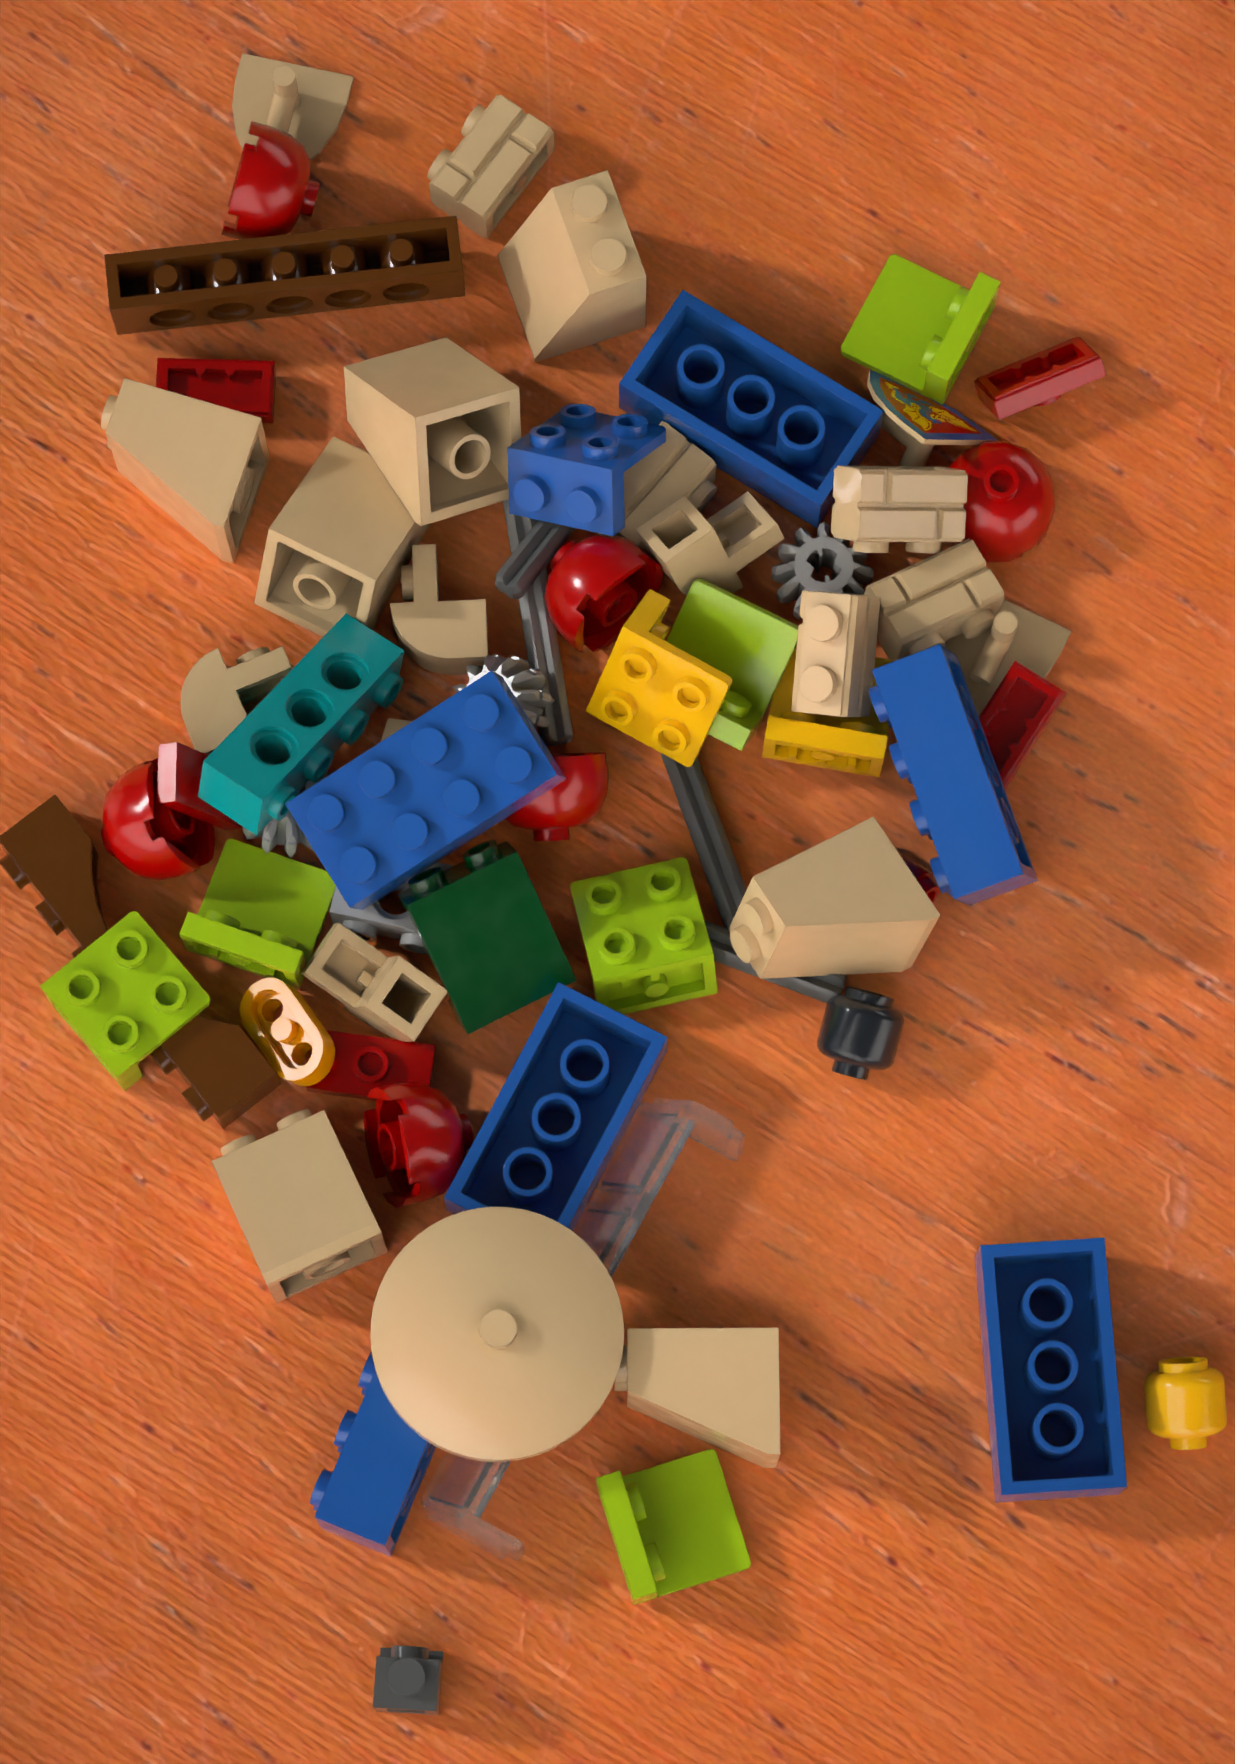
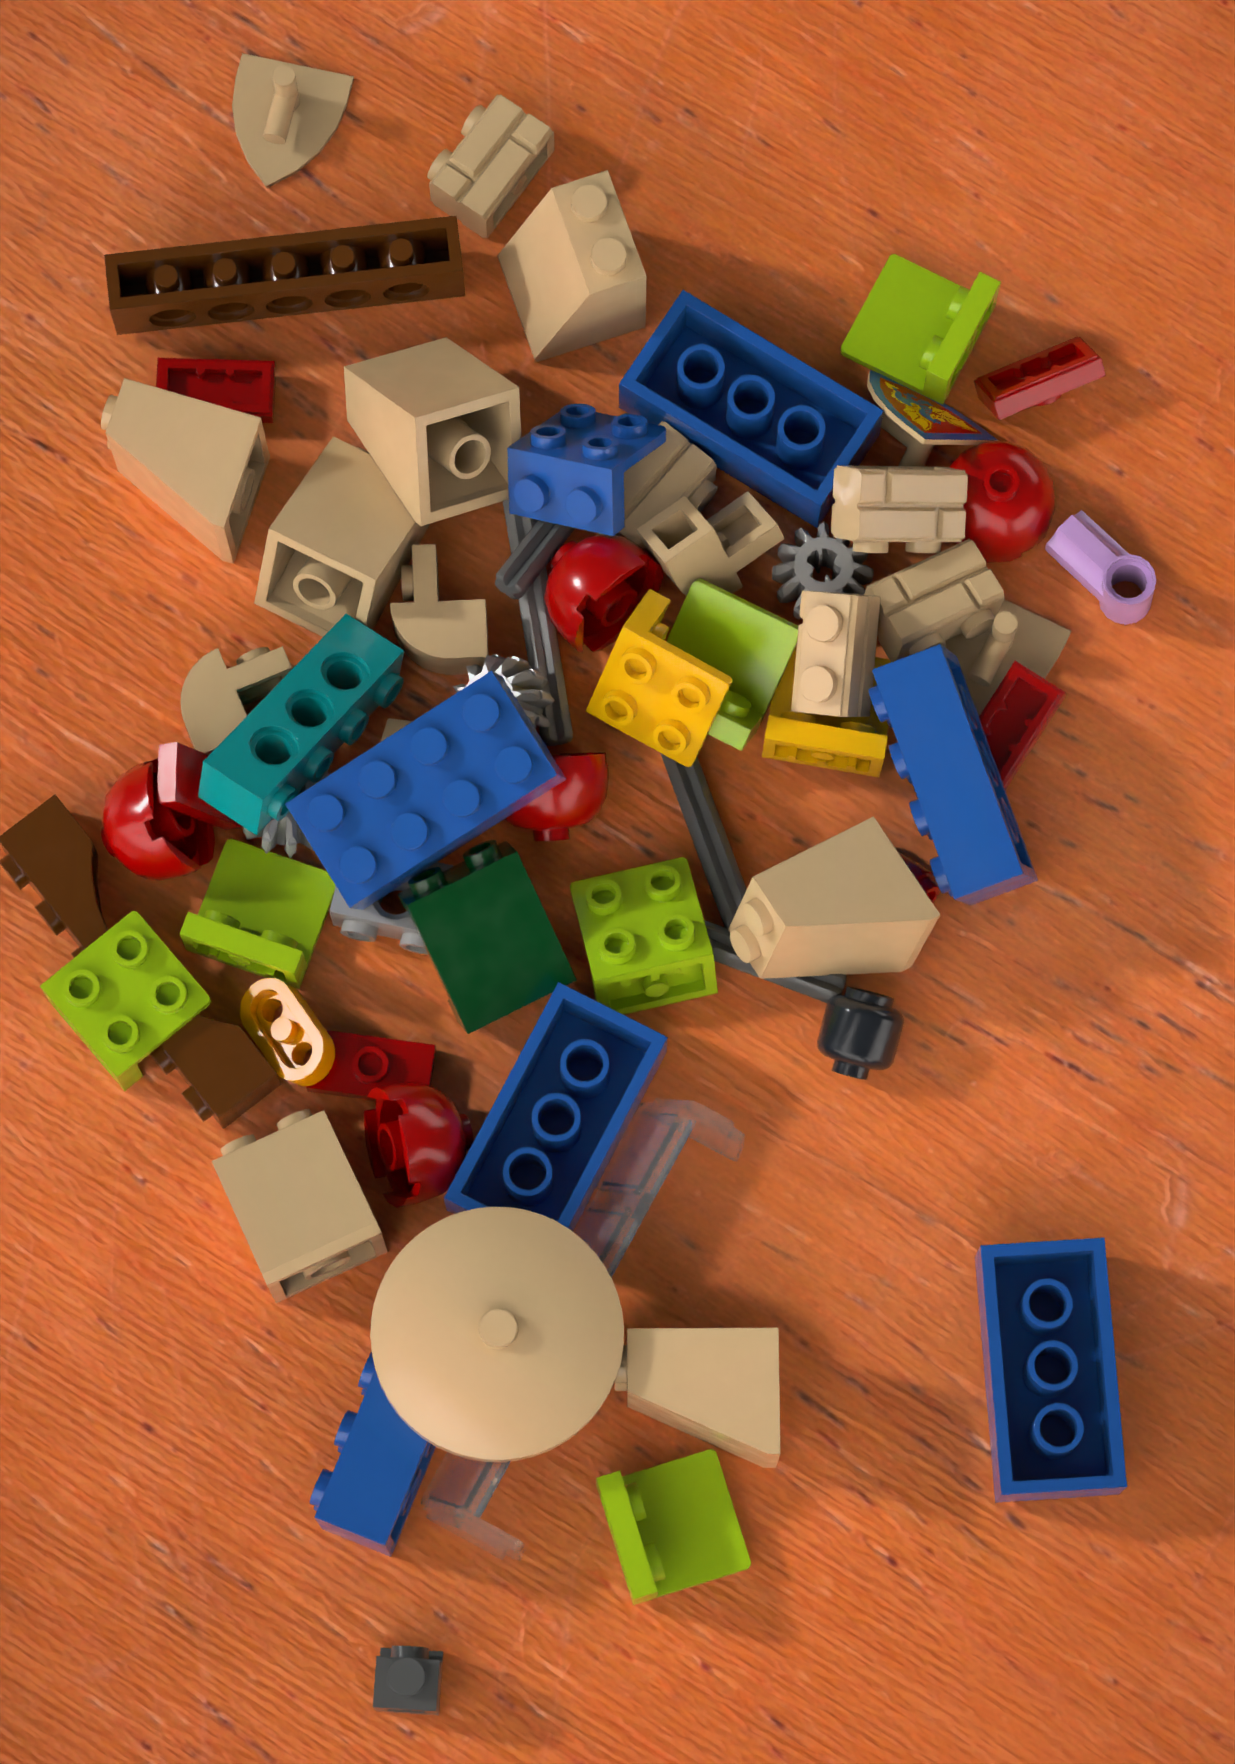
red cylinder [221,121,320,240] -> none
tan brick [301,922,447,1042] -> none
yellow head [1144,1356,1227,1450] -> none
none -> lavender piece [1045,510,1156,625]

